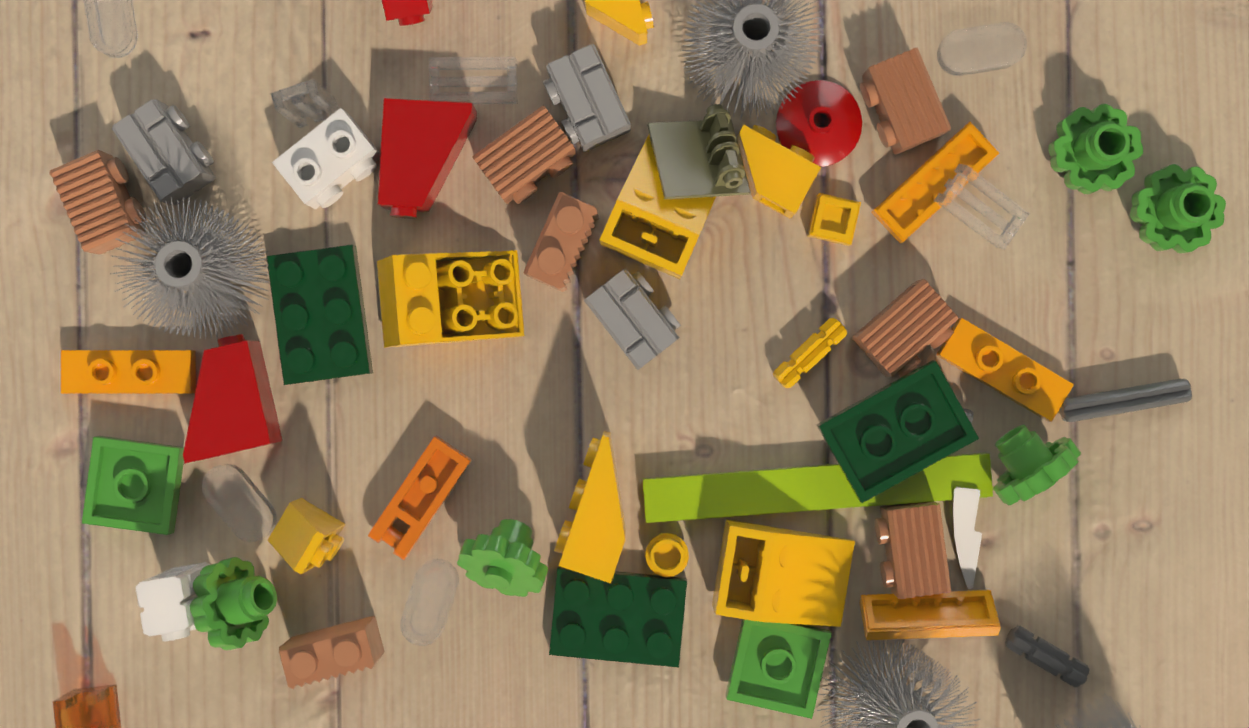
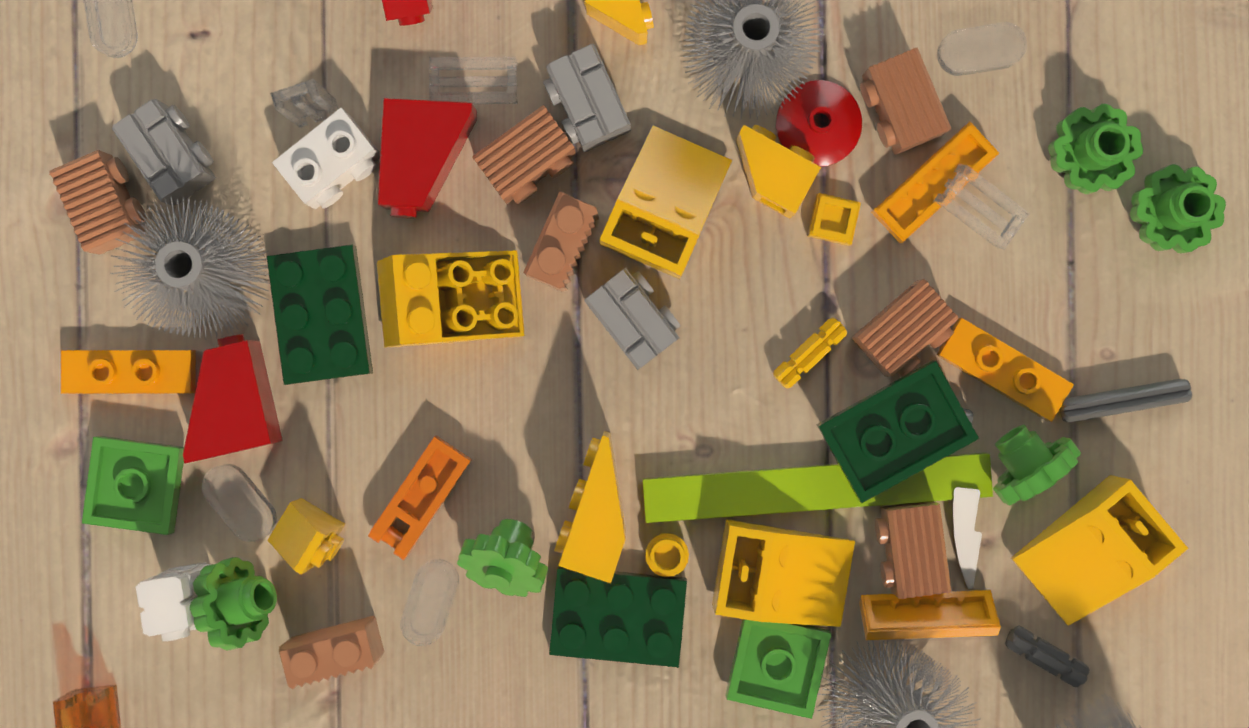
olive hinge [647,104,750,200] -> none
none -> yellow slope [1011,475,1189,626]

